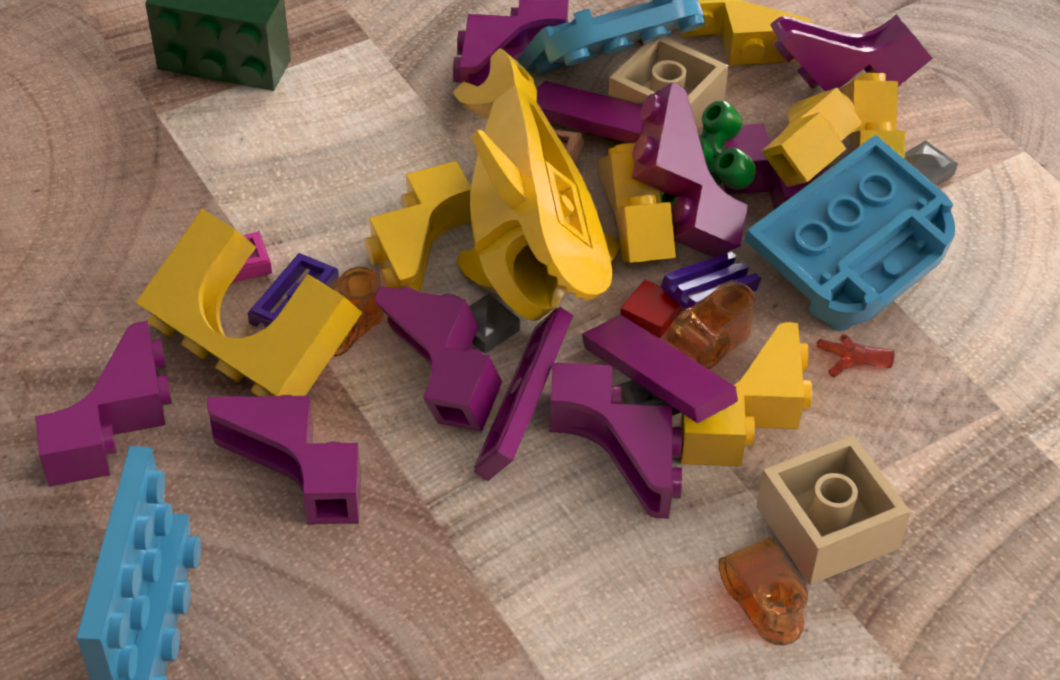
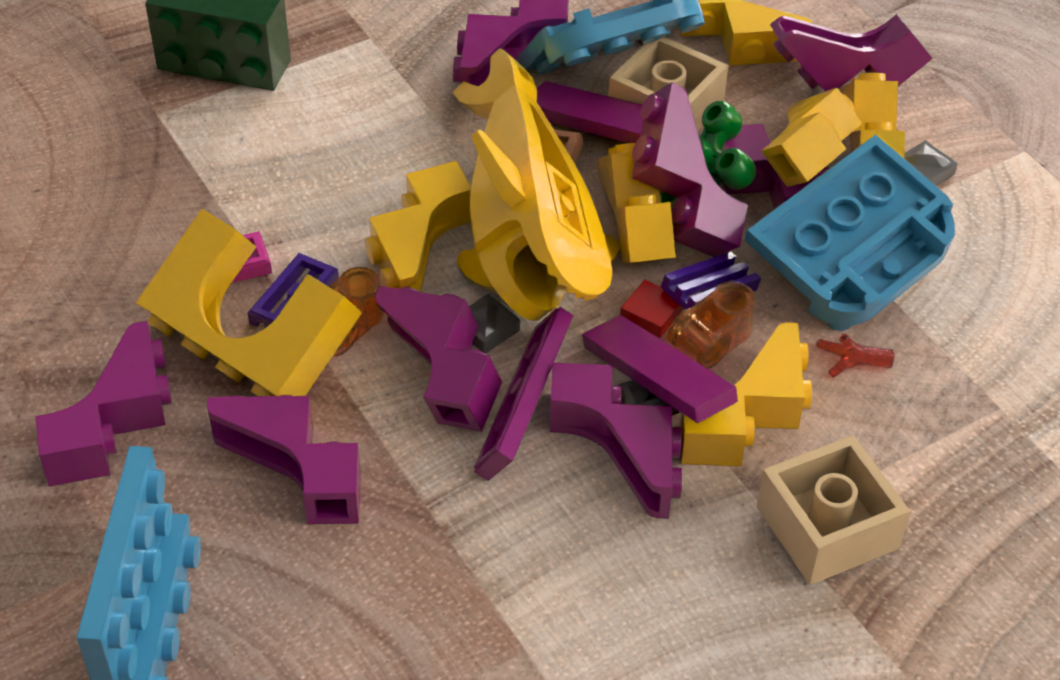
clear orange piece [718,538,808,646] -> none

